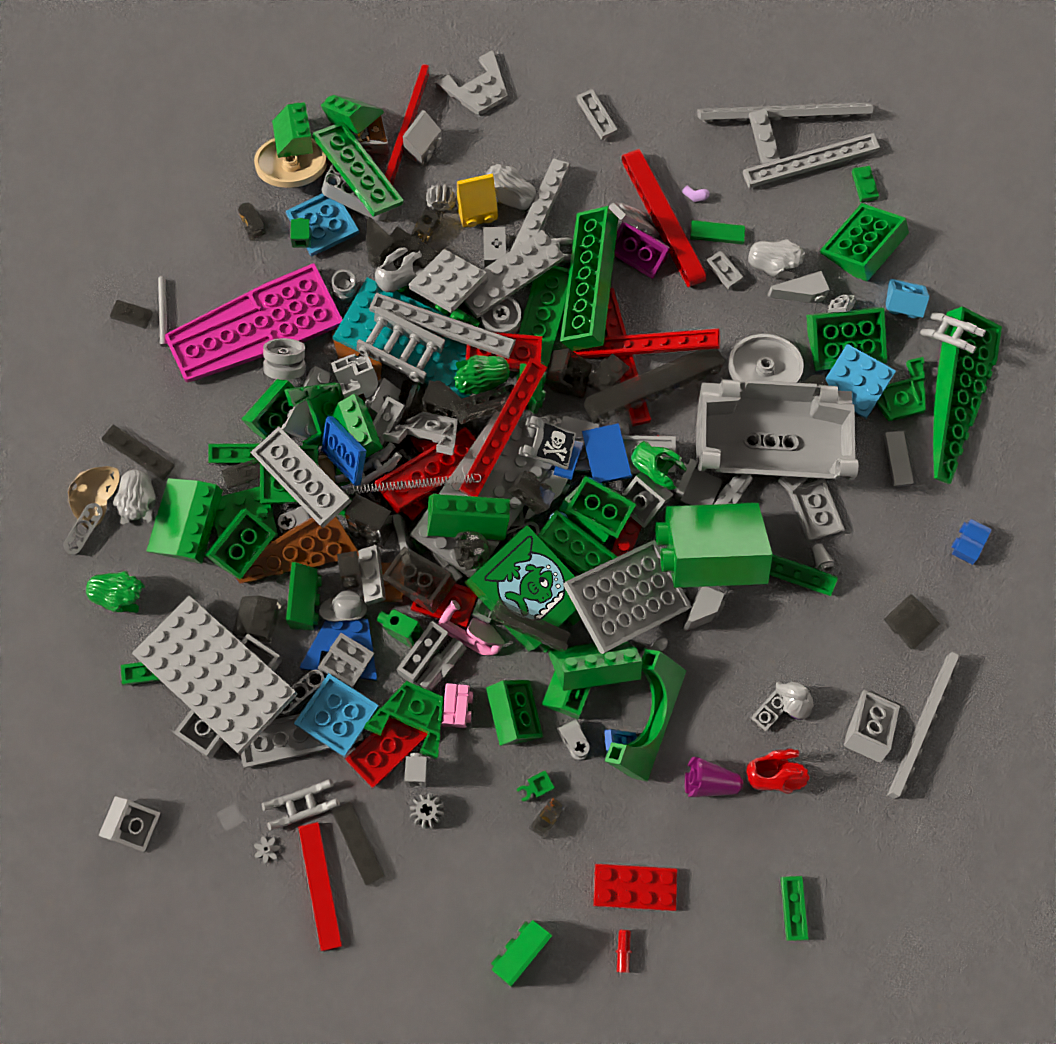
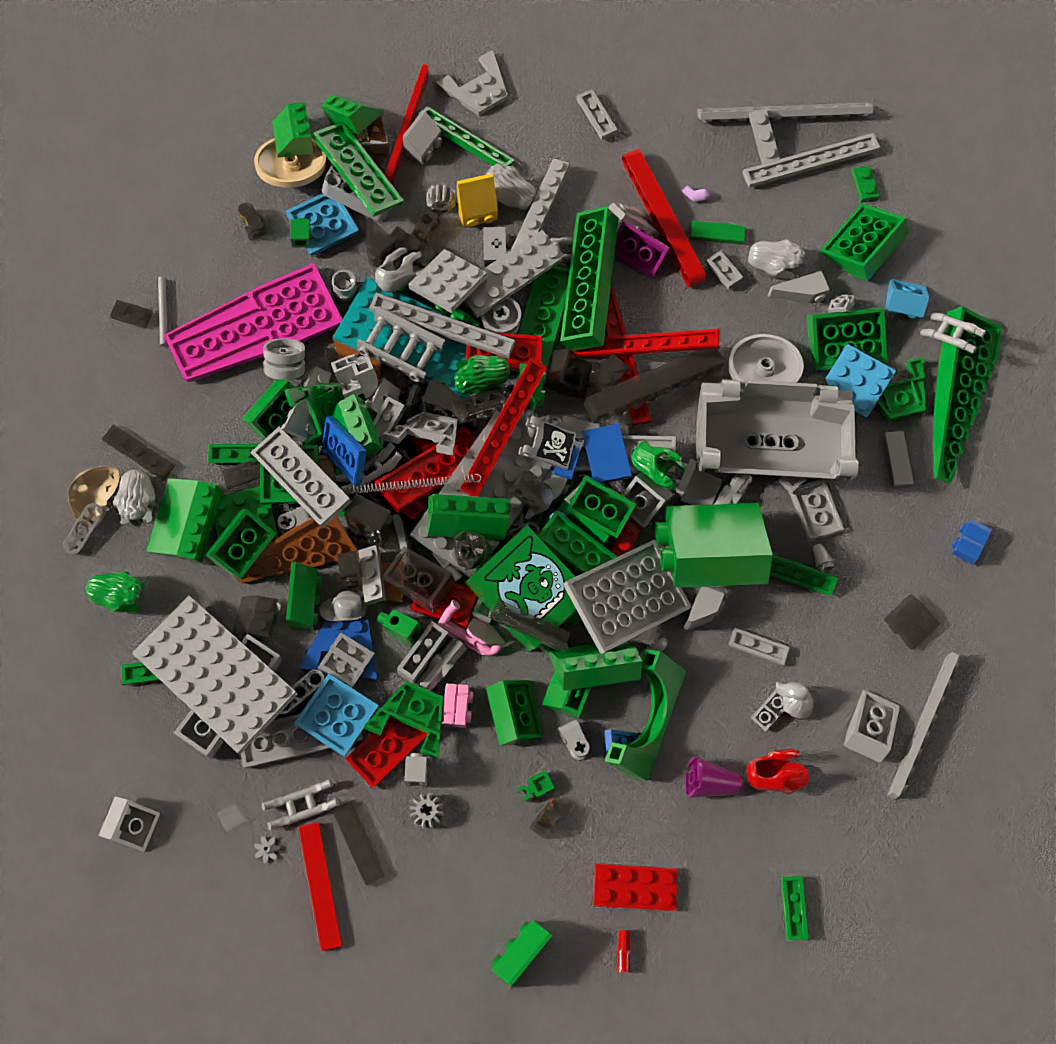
none -> green plate [418,107,514,166]
none -> light grey tile [728,628,790,666]

